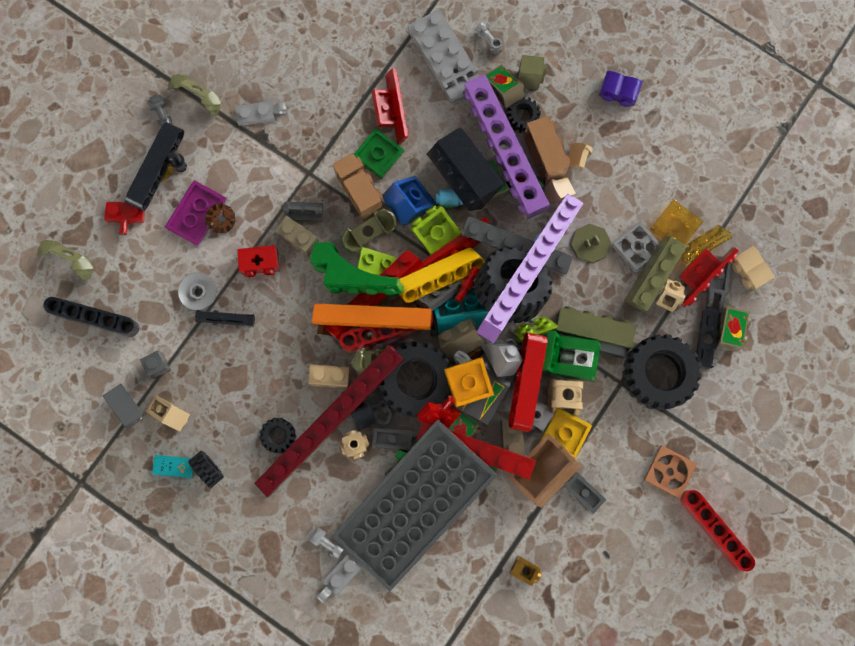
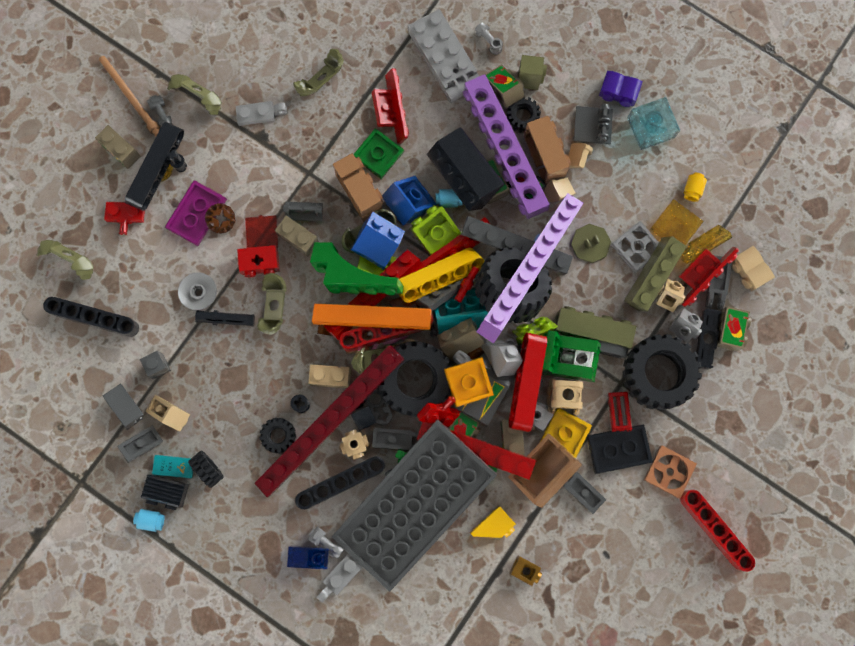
none -> dark tan brick [95,125,141,169]
none -> medium nougat bar [99,56,160,137]
none -> dark grey hinge [117,425,163,463]
none -> medium azure brick [133,509,165,532]
none -> black brick [141,474,189,510]
none -> clear red piece [245,215,279,248]
none -> olive piece [257,273,287,335]
none -> clear blue slope [287,545,329,570]
none -> black bush [291,394,310,413]
none -> olive piece [293,48,344,96]
none -> black beam [295,456,385,510]
none -> blue slope [351,212,405,270]
none -> yellow slope [470,506,516,538]
none -> dark grey hinge [574,104,613,145]
none -> black tile [587,424,653,474]
none -> red tile [608,392,632,432]
none -> clear light blue brick [627,97,680,150]
none -> light grey brick [669,308,703,343]
none -> yellow brick [683,172,707,202]

